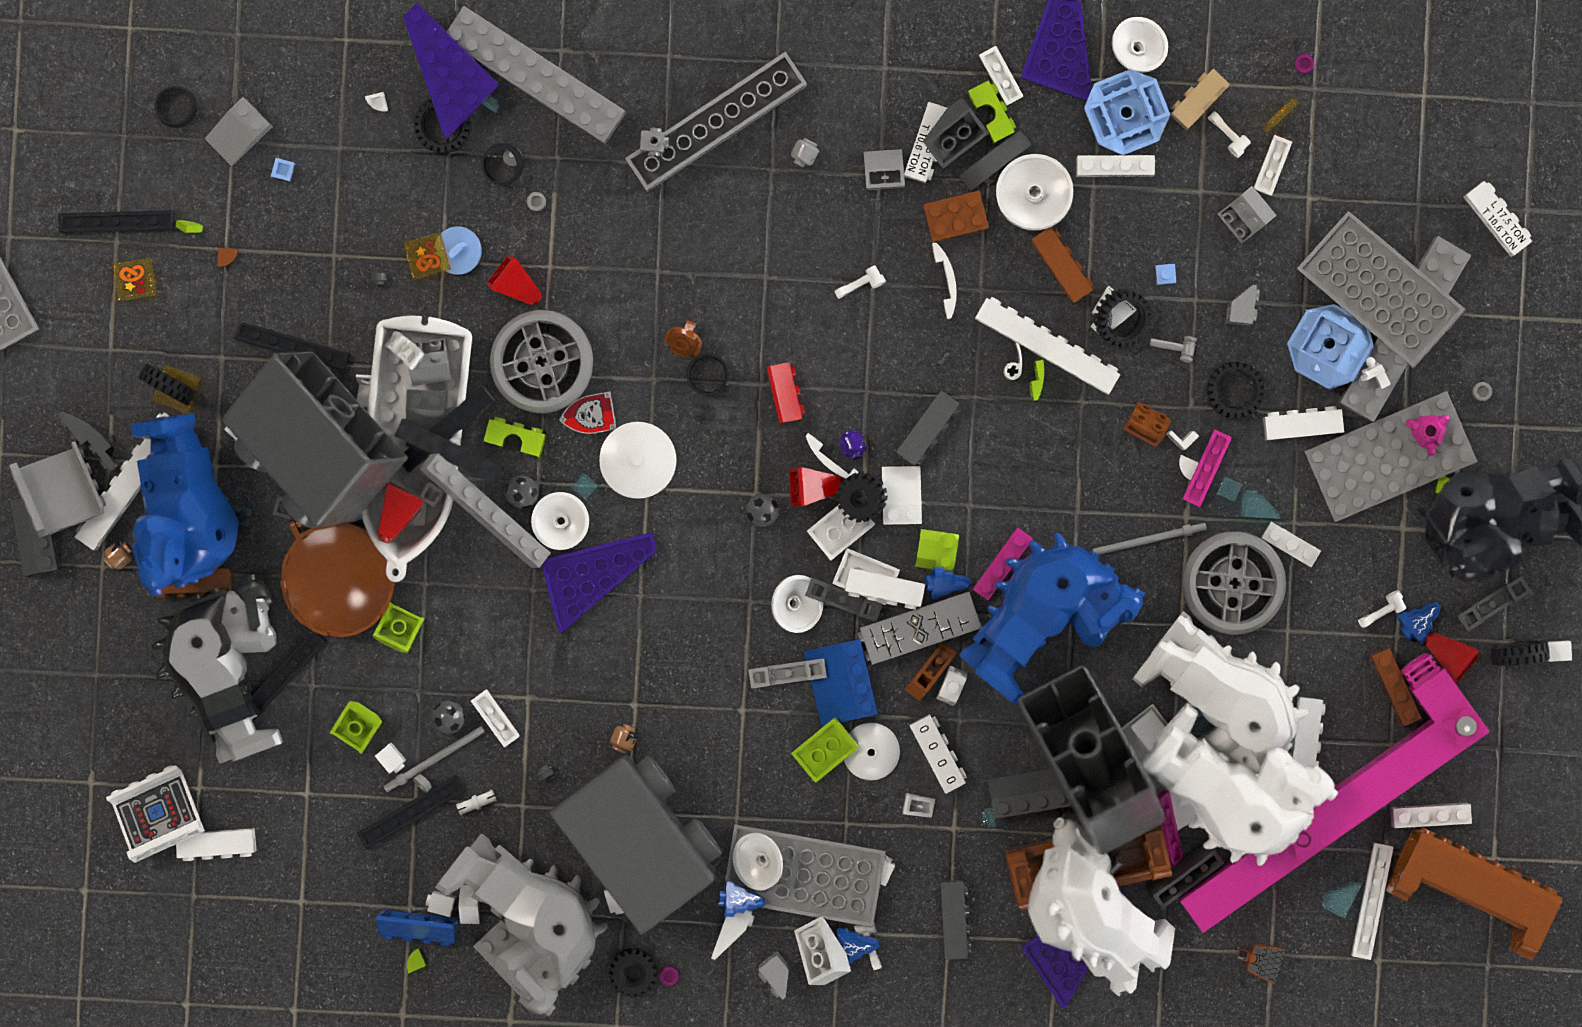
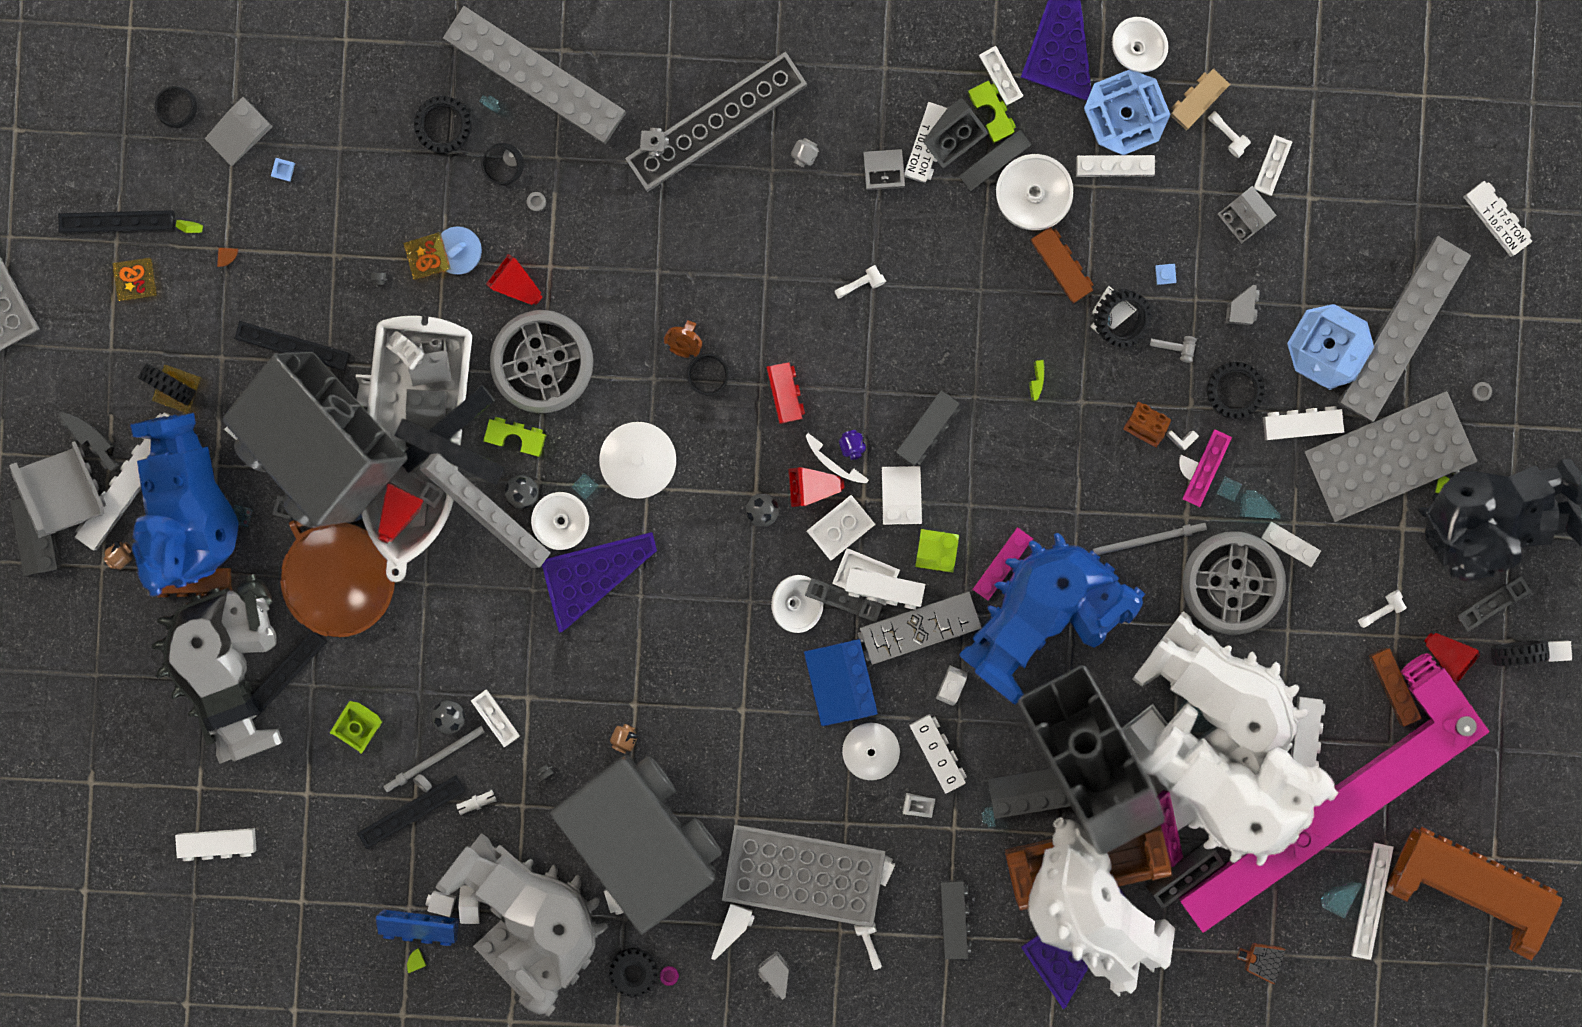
panel [106,765,205,863] -> none
white tile [365,92,389,112] -> none
lime slope [373,602,424,653] -> none
white brick [375,743,406,774] -> none
dark purple wing [403,3,499,138] -> none
shield [559,392,616,434] -> none
rock [718,881,765,917] -> none
white dish [733,833,783,890] -> none
light grey slope [748,658,827,689] -> none
lime plate [791,717,860,783] -> none
white slope [794,917,851,985] -> none
black tyre [836,471,888,523] -> none
blue rock [837,927,880,964] -> none
dark orange slope [904,641,957,701] -> none
dark orange brick [923,190,989,243] -> none
blue rock [924,567,972,600] -> none
white slope [932,243,956,320] -> none
white brick [975,297,1120,395] -> none
white panel [1003,343,1022,380] -> none
light grey slope [1109,852,1125,877] -> none
clear yellow tile [1262,98,1299,133] -> none
magenta tile [1294,54,1314,74] -> none
light grey plate [1297,211,1466,368] -> none
white piece [1360,357,1391,389] -> none
white brick [1390,802,1472,828] -> none
blue rock [1396,602,1441,645] -> none
dark pink rock [1406,415,1450,456] -> none

